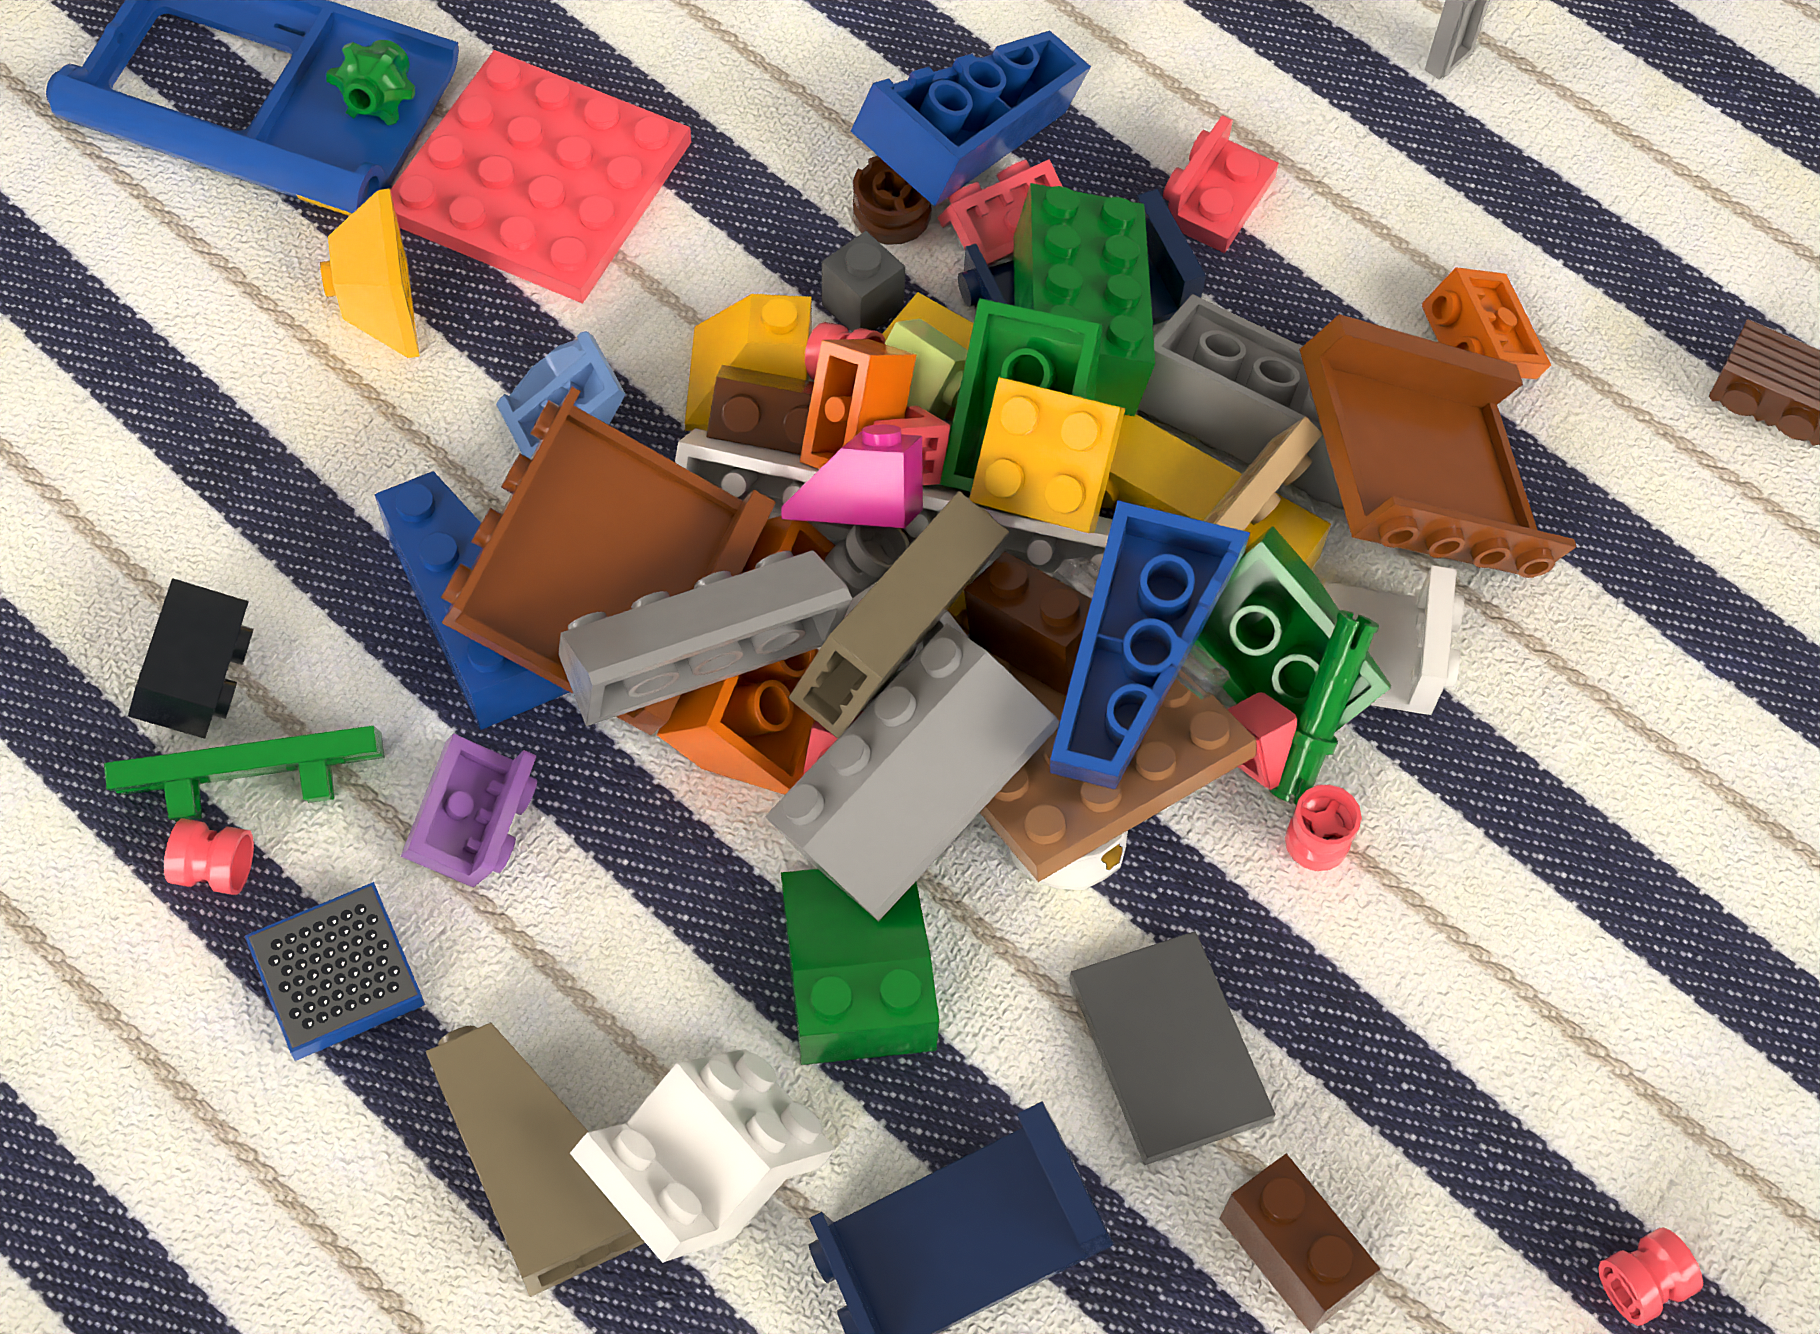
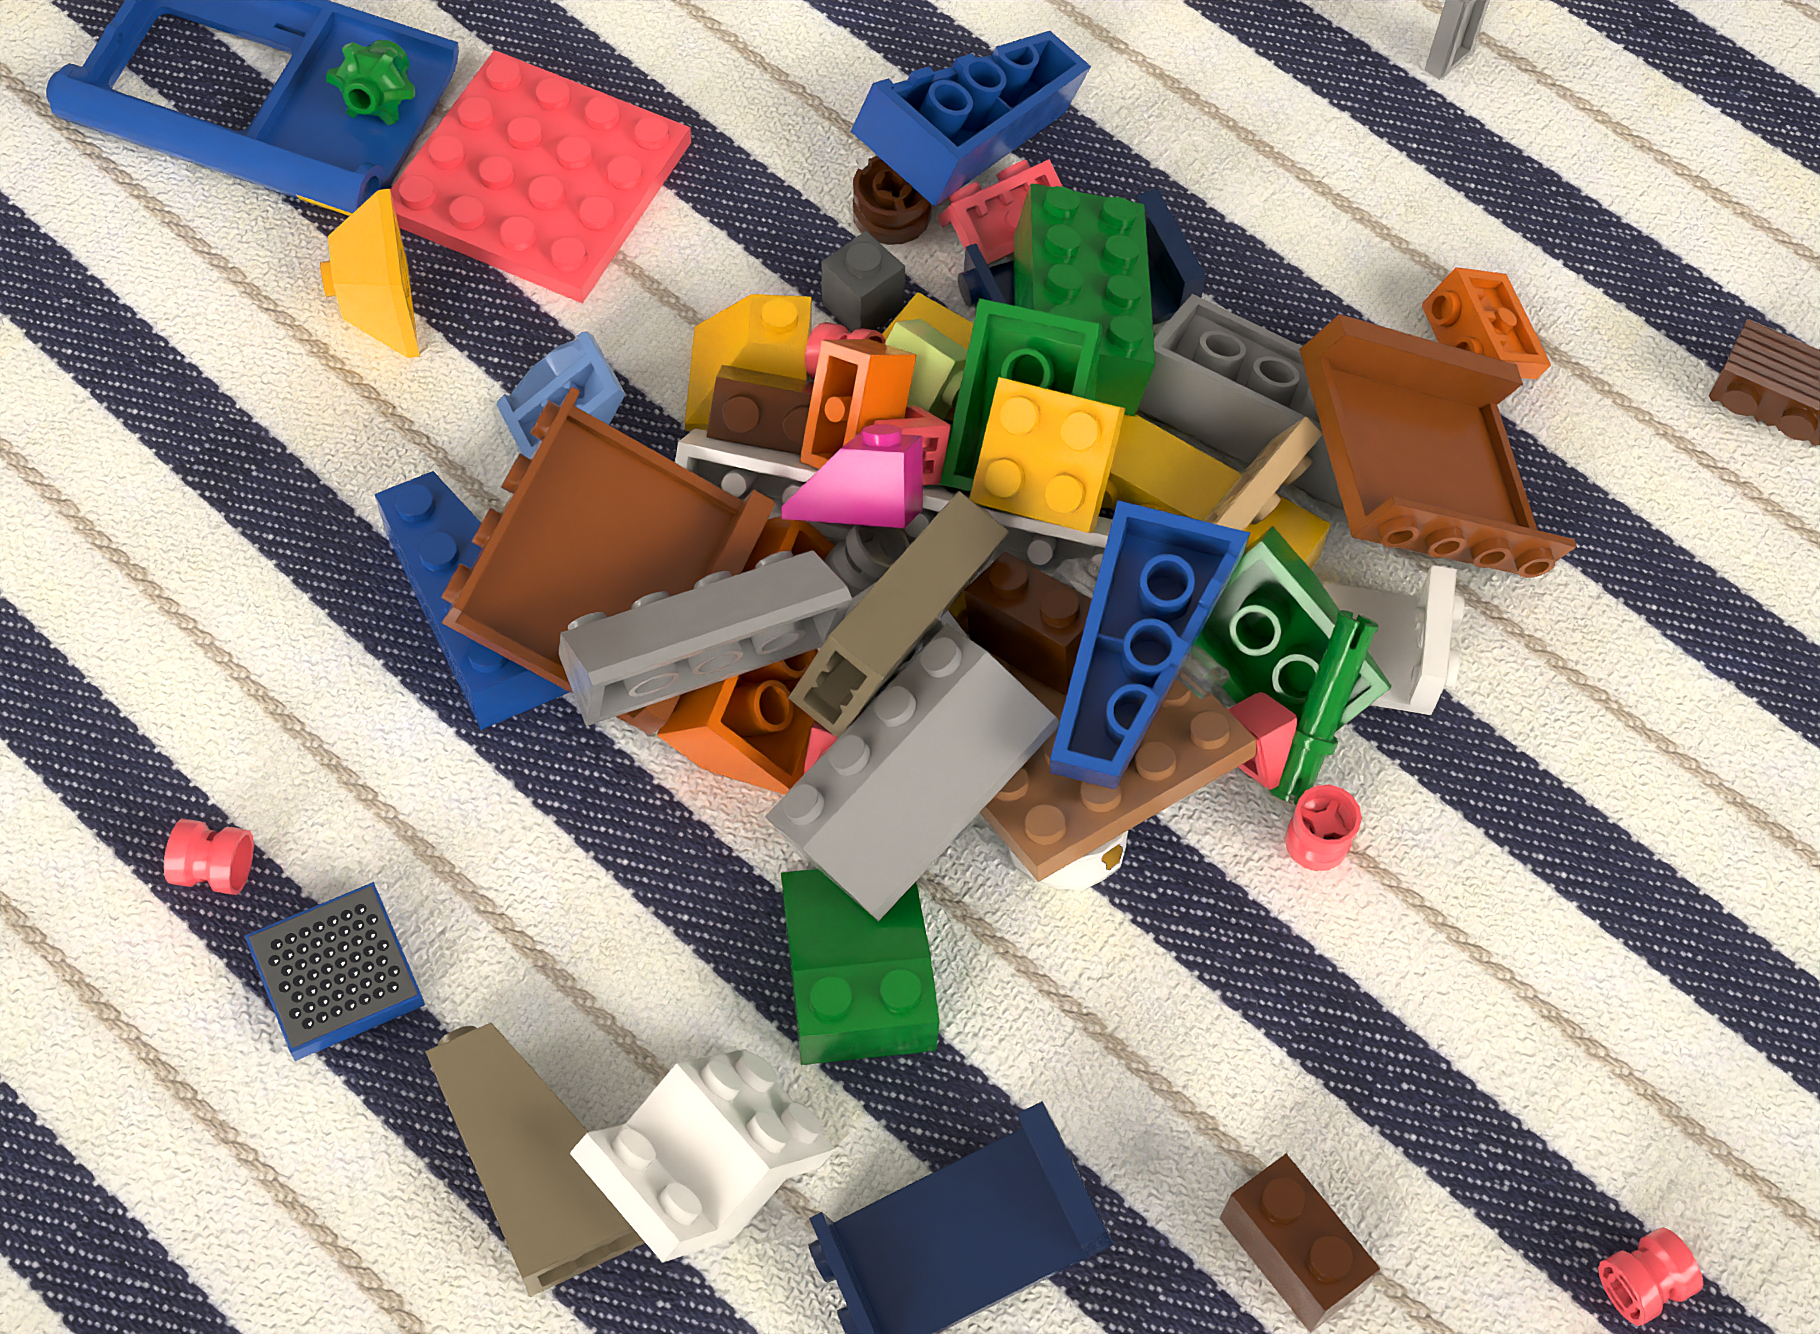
green hinge [104,725,385,822] -> none
black brick [127,578,254,739] -> none
medium lavender bracket [401,733,537,888] -> none
dark grey tile [1069,931,1276,1166] -> none
coral bracket [1163,115,1279,253] -> none

